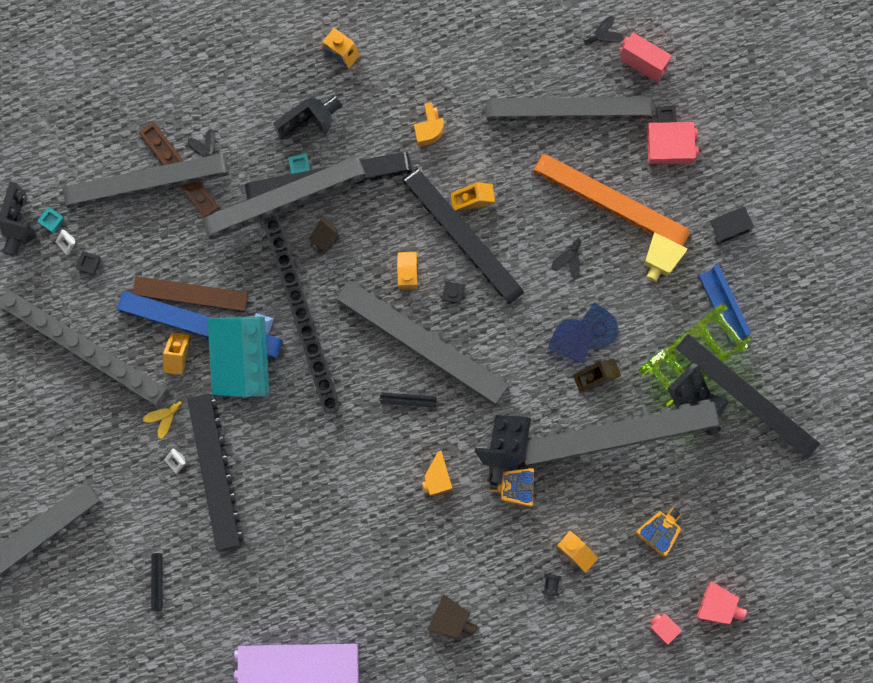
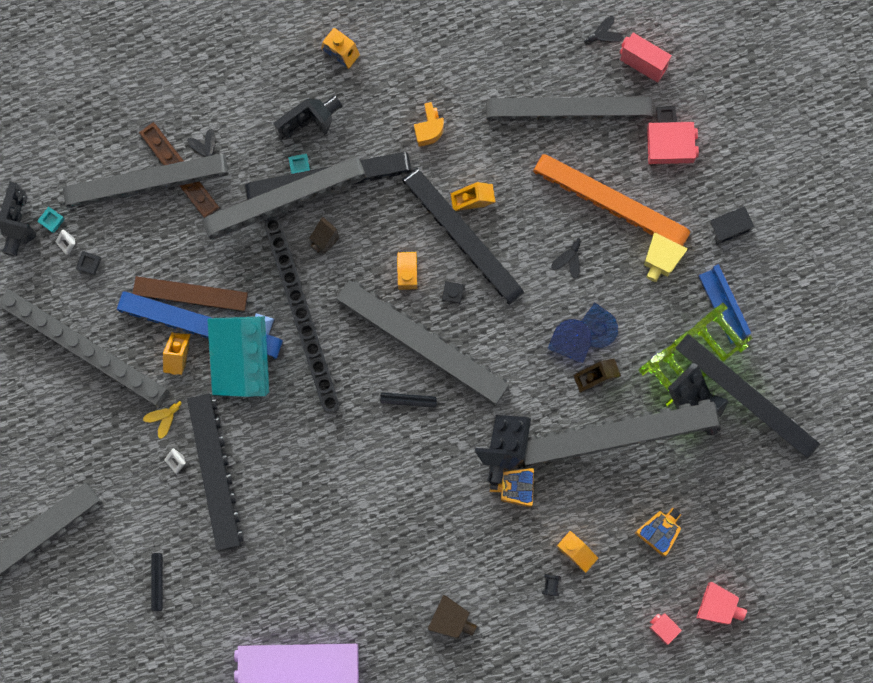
light orange slope [422,451,453,497] -> none

